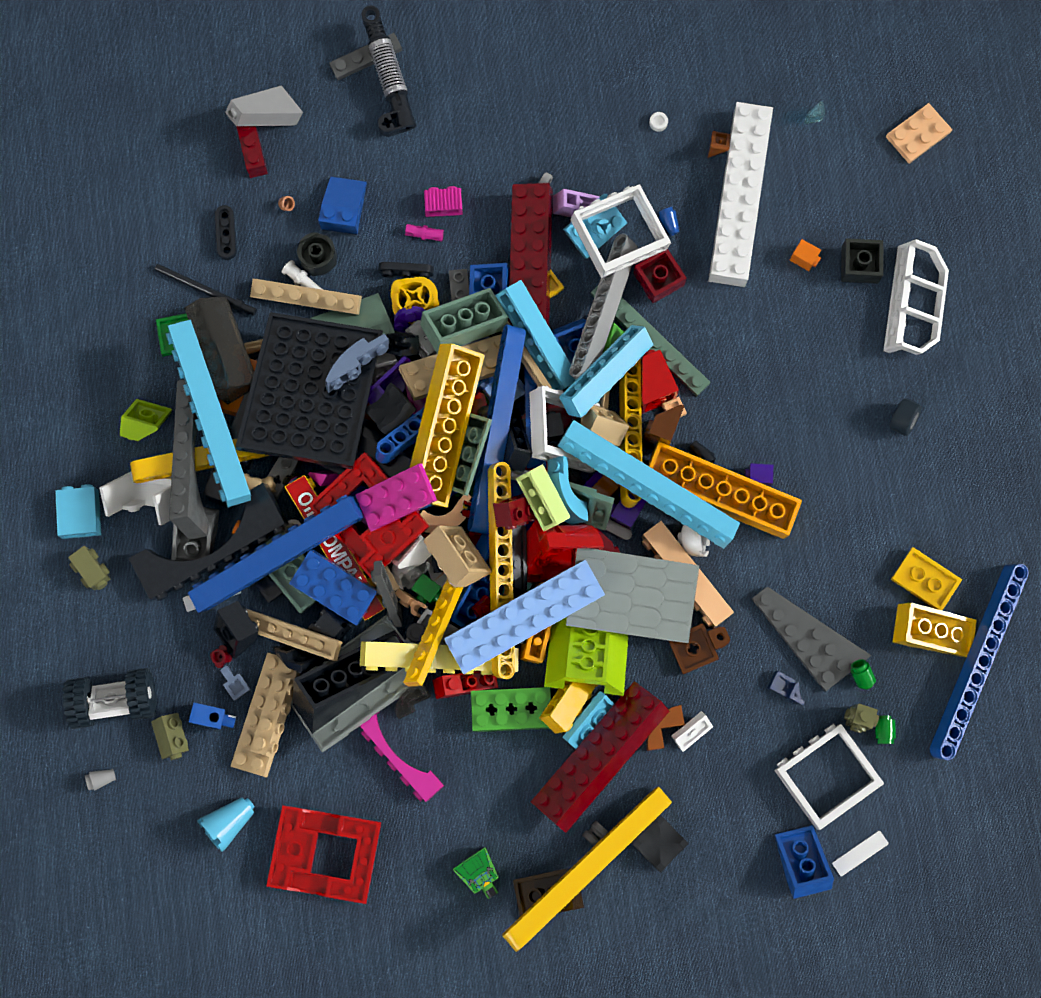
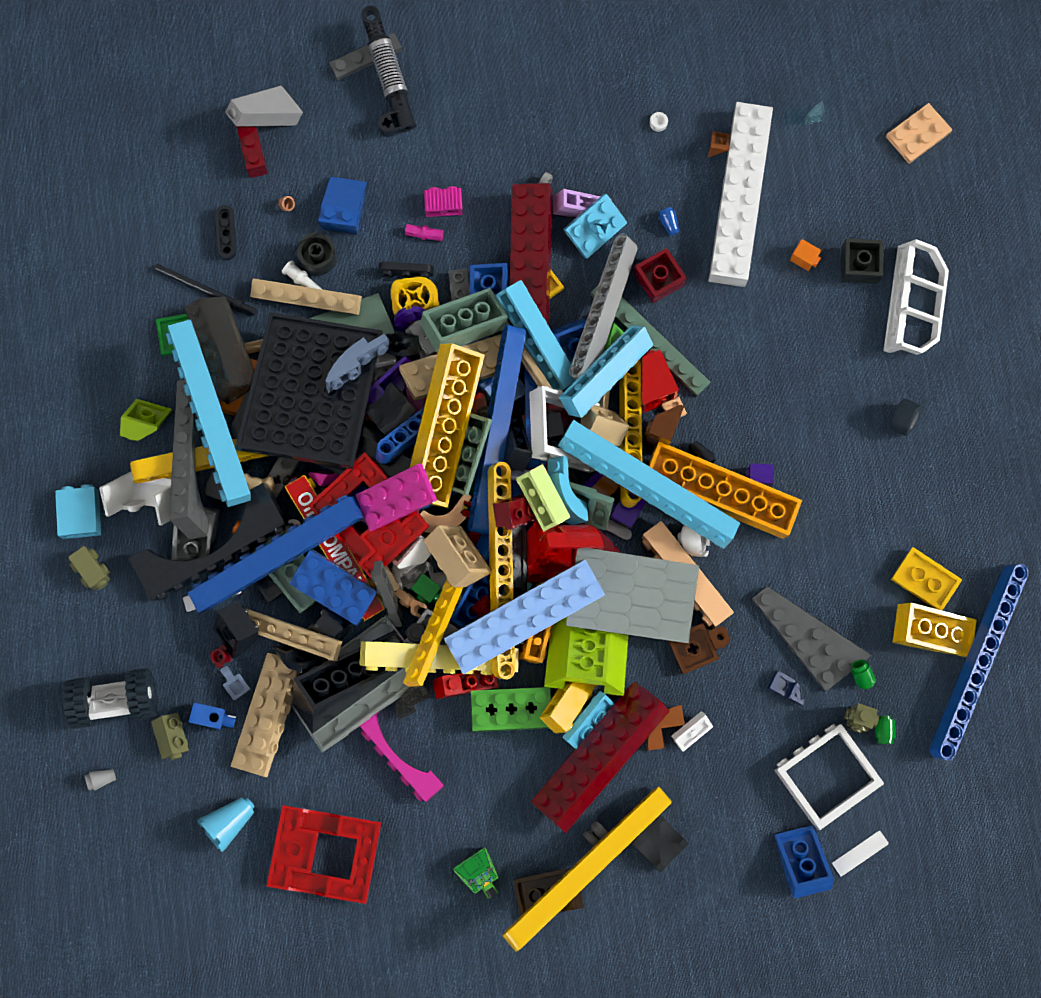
white window [570,184,671,278] -> none

